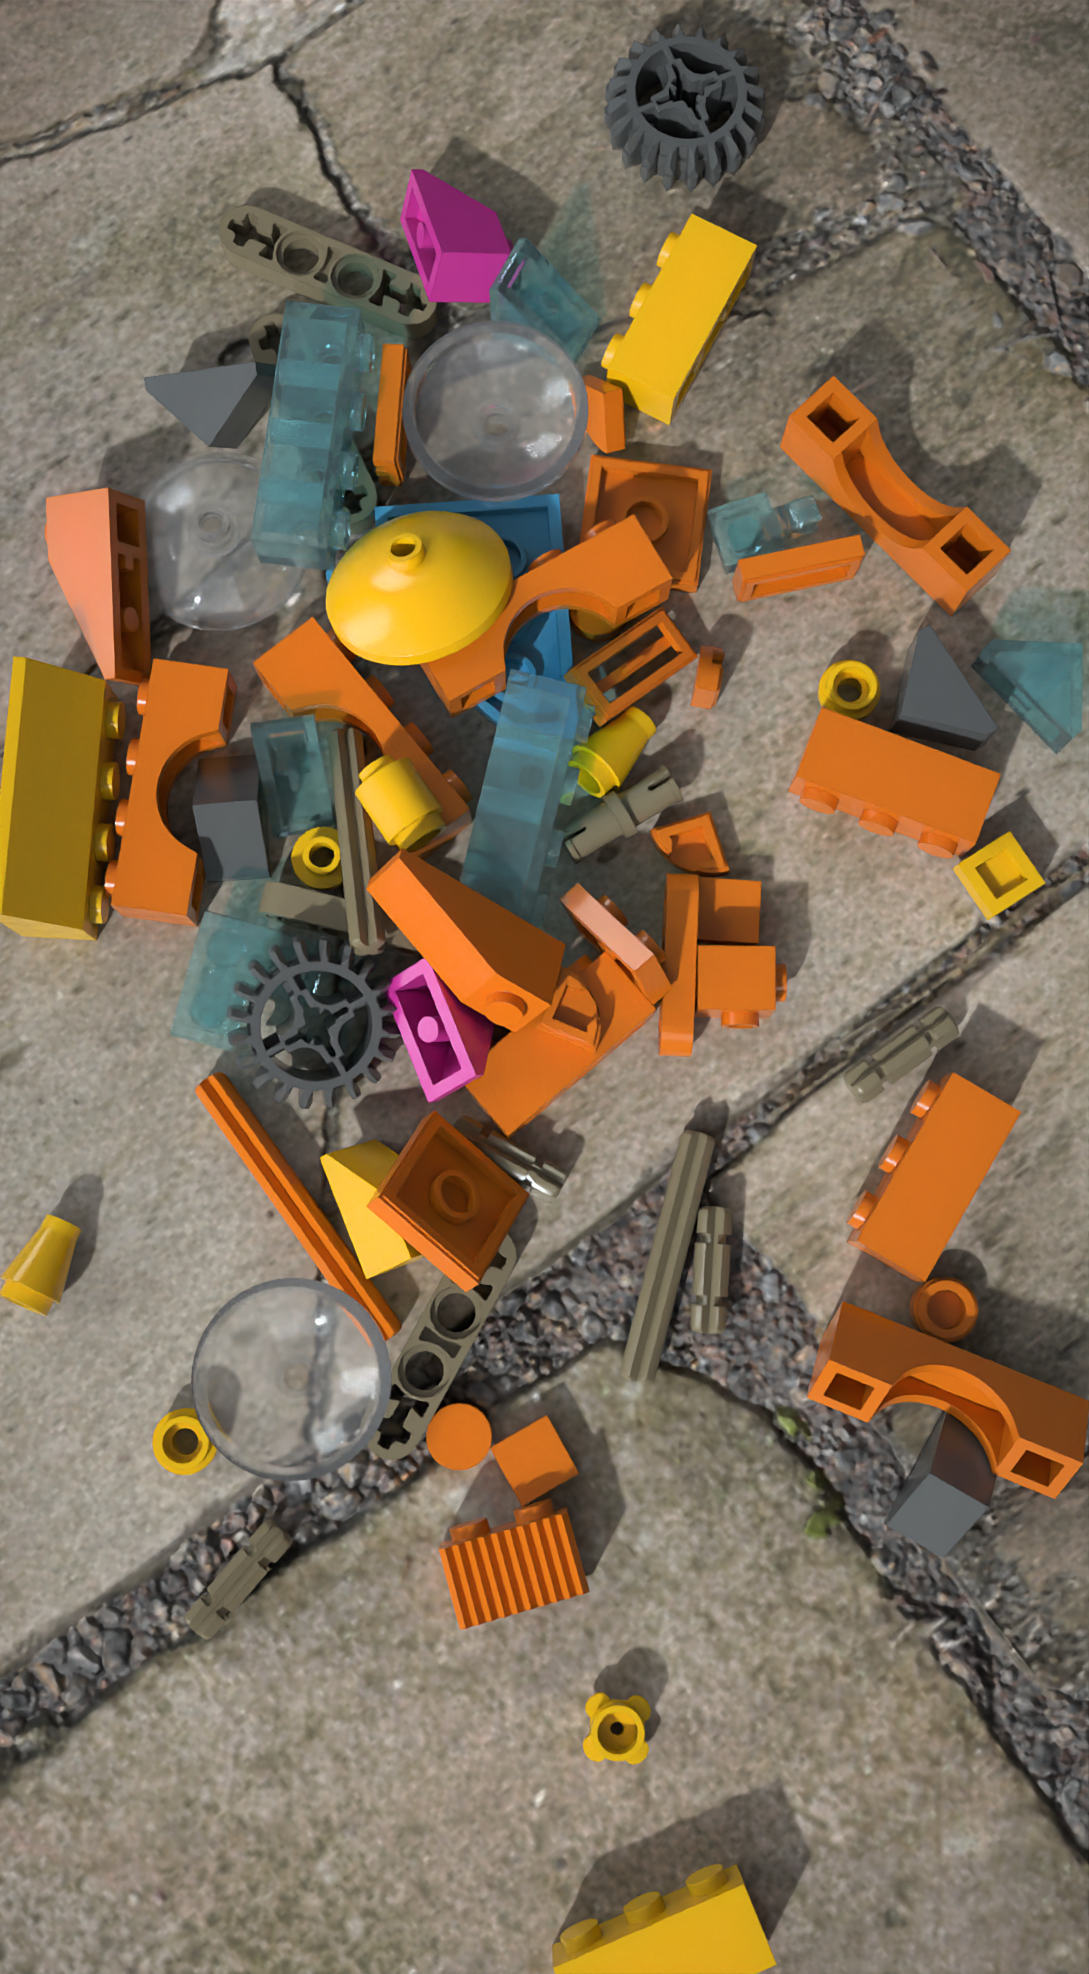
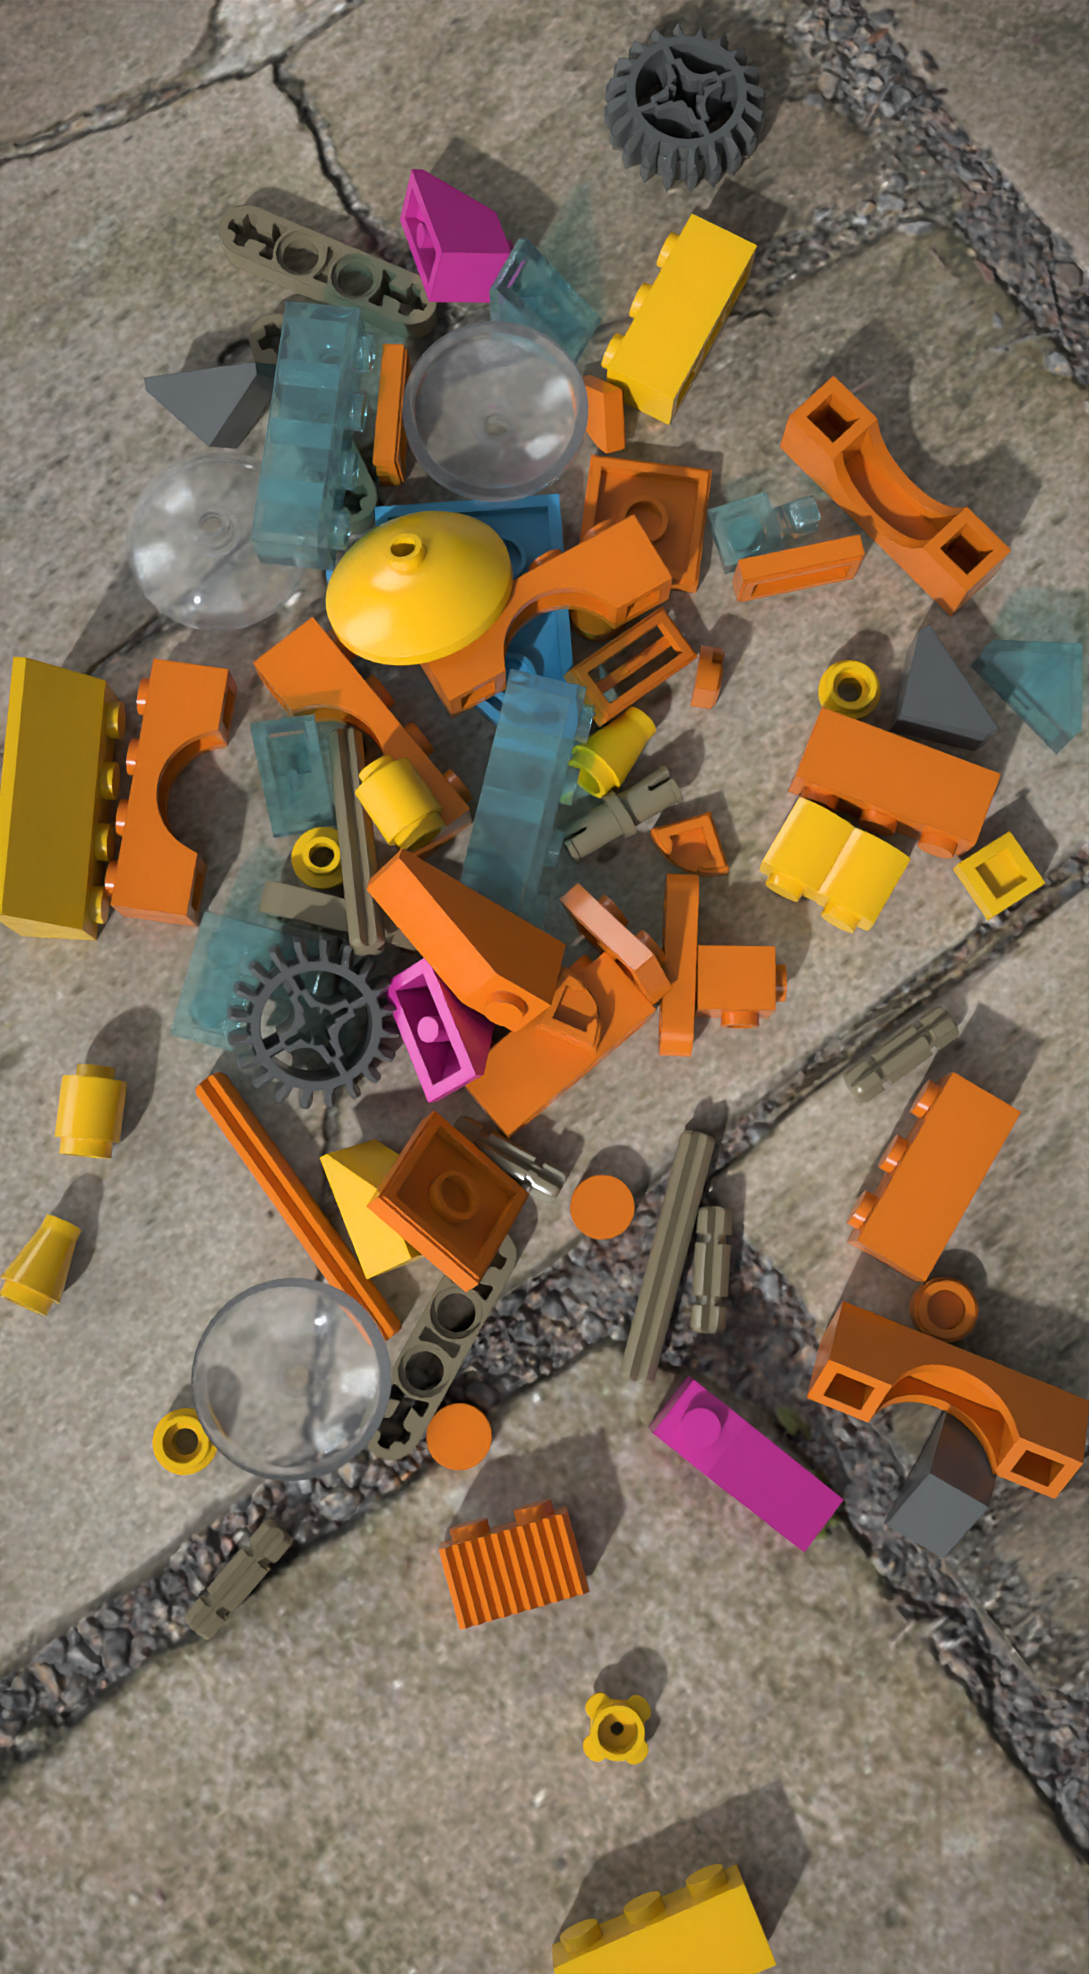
orange slope [45,487,151,686] -> none
dark grey slope [192,754,271,883] -> none
orange tile [490,1414,579,1506] -> none
orange tile [697,877,762,946] -> none
none -> yellow brick [54,1064,127,1159]
none -> orange tile [570,1175,635,1240]
none -> dark pink slope [648,1376,844,1553]
none -> yellow brick [759,797,911,933]

